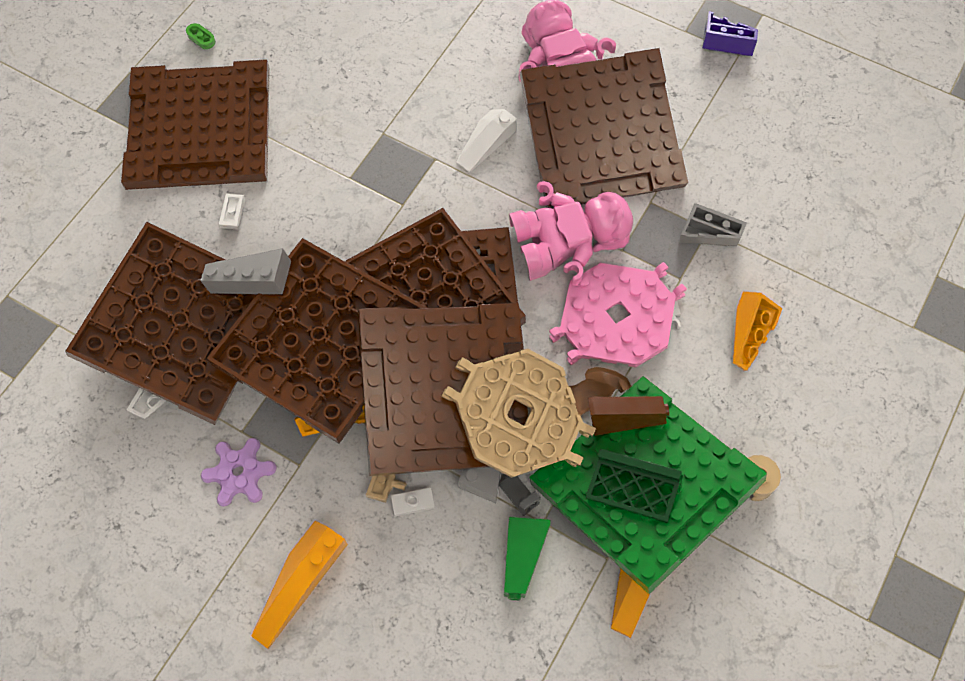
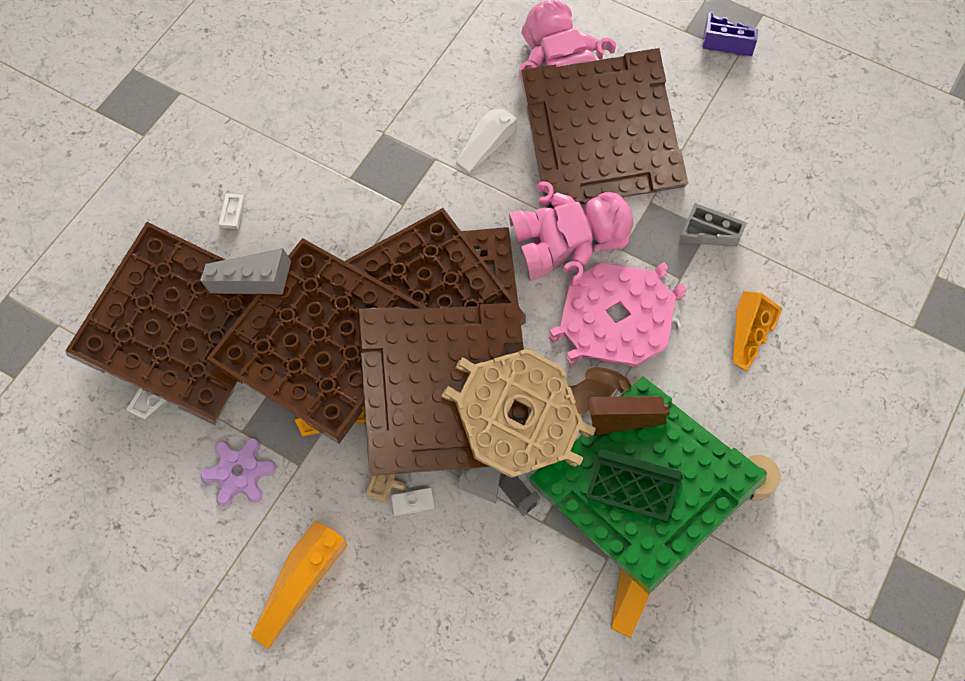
reddish brown plate [121,59,270,190] -> none
bright green plate [186,23,216,49] -> none
green slope [504,517,551,601] -> none

